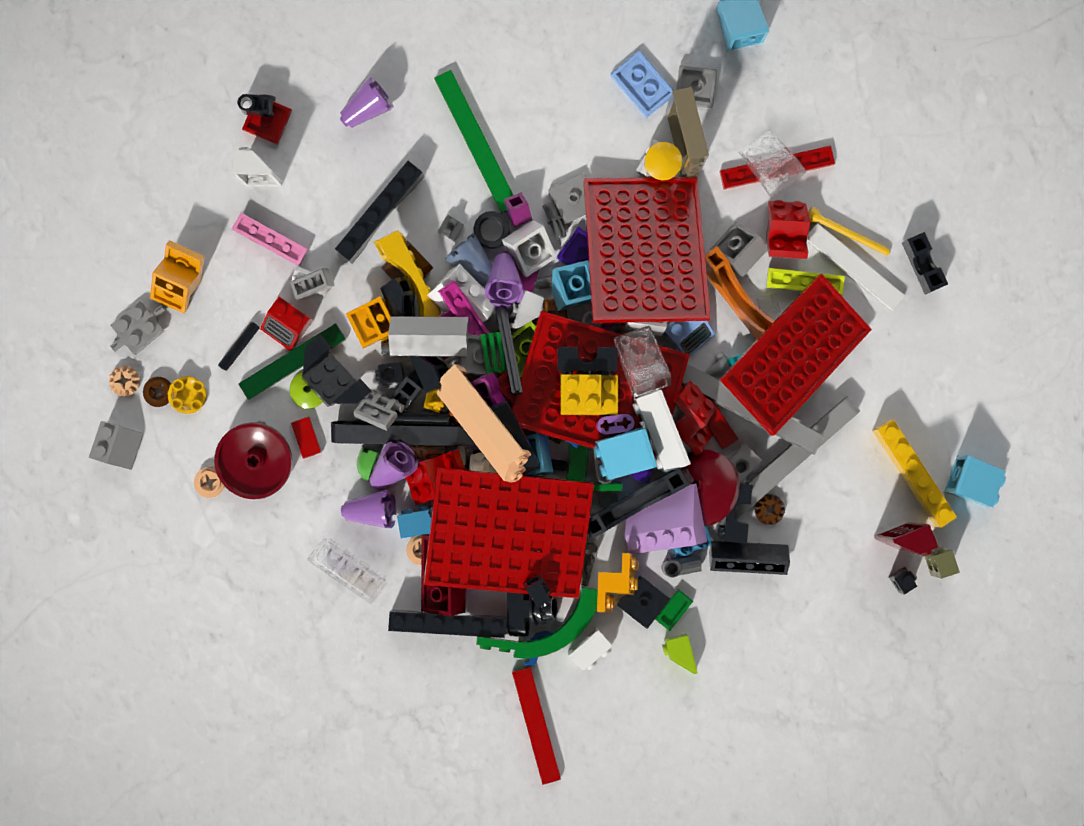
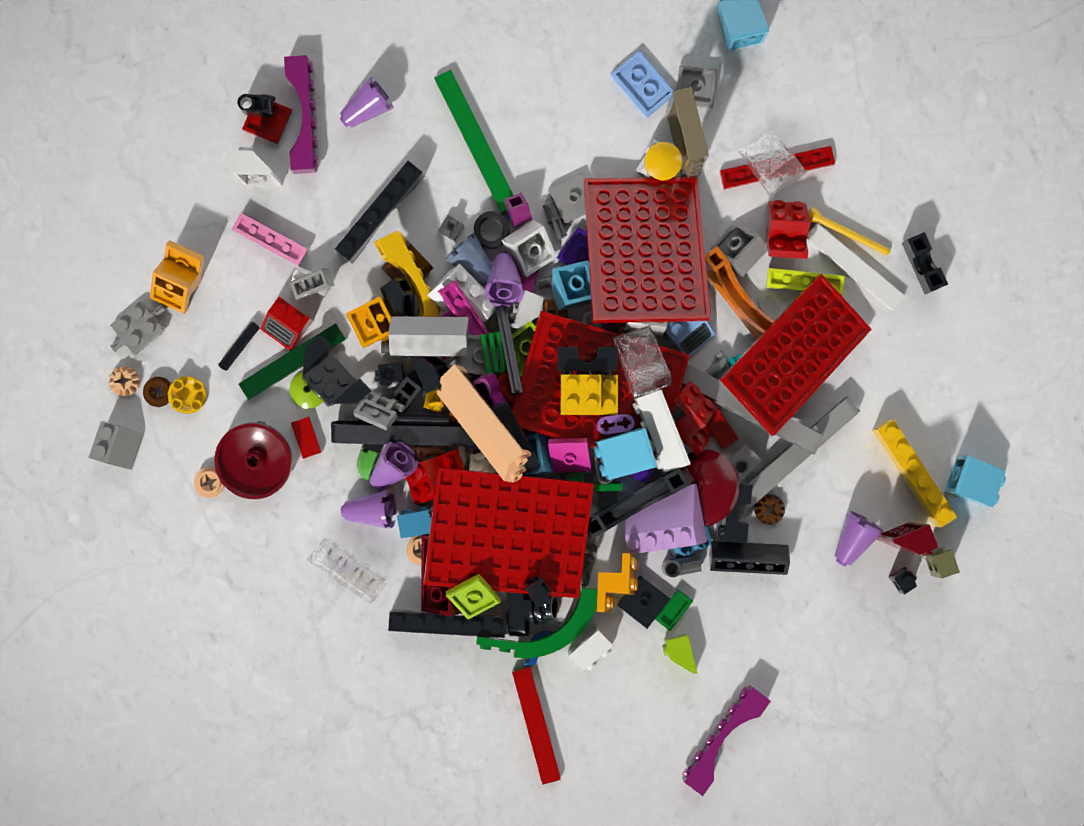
none -> magenta arch [284,55,319,174]
none -> lime tile [446,574,501,619]
none -> dark pink plate [548,438,592,473]
none -> magenta arch [682,685,771,796]
none -> medium lavender cone [834,511,883,566]

